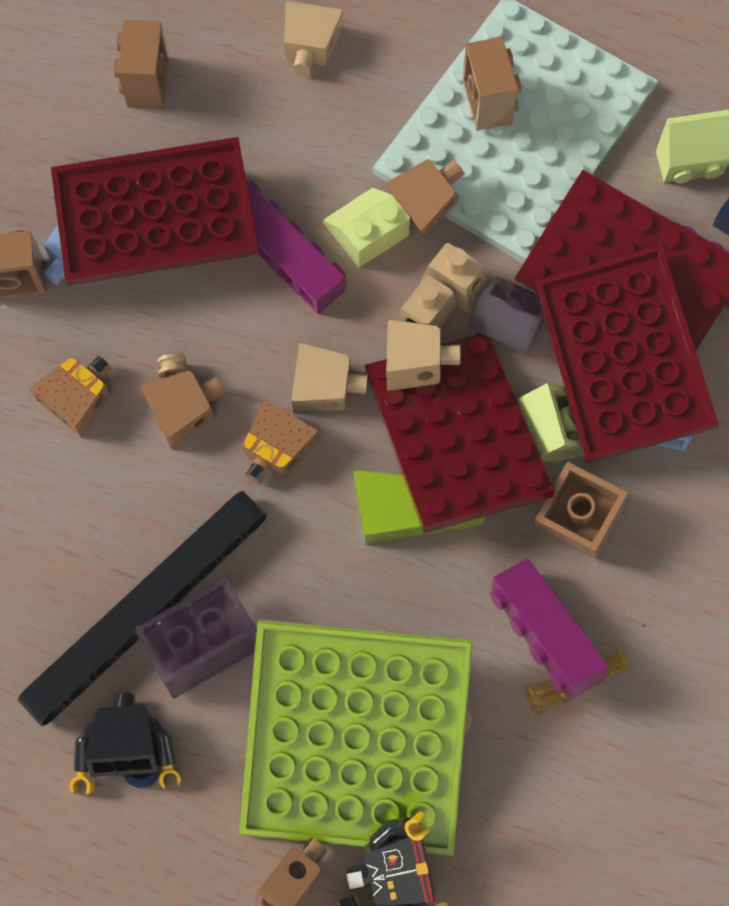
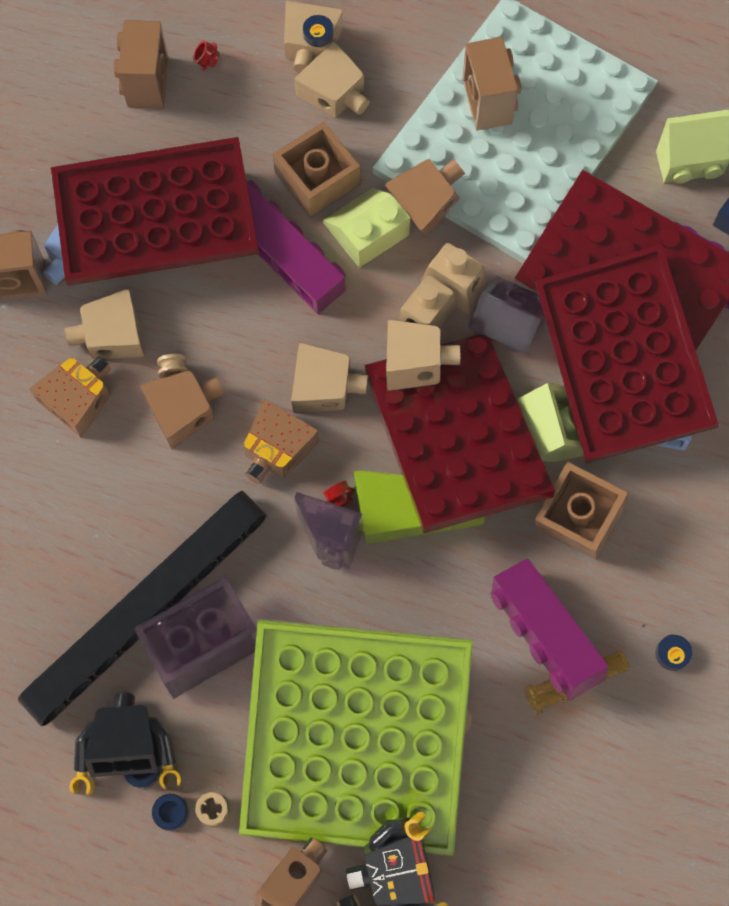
none -> tan torso [64,289,144,359]
none -> dark blue tile [152,794,189,831]
none -> red plate [193,40,220,70]
none -> tan bush [195,792,229,826]
none -> medium nougat brick [273,122,361,217]
none -> tan torso [294,42,370,117]
none -> clear purple slope [295,492,363,570]
none -> dark blue tile [303,15,333,47]
none -> red plate [323,481,355,510]
none -> dark blue tile [655,635,692,671]

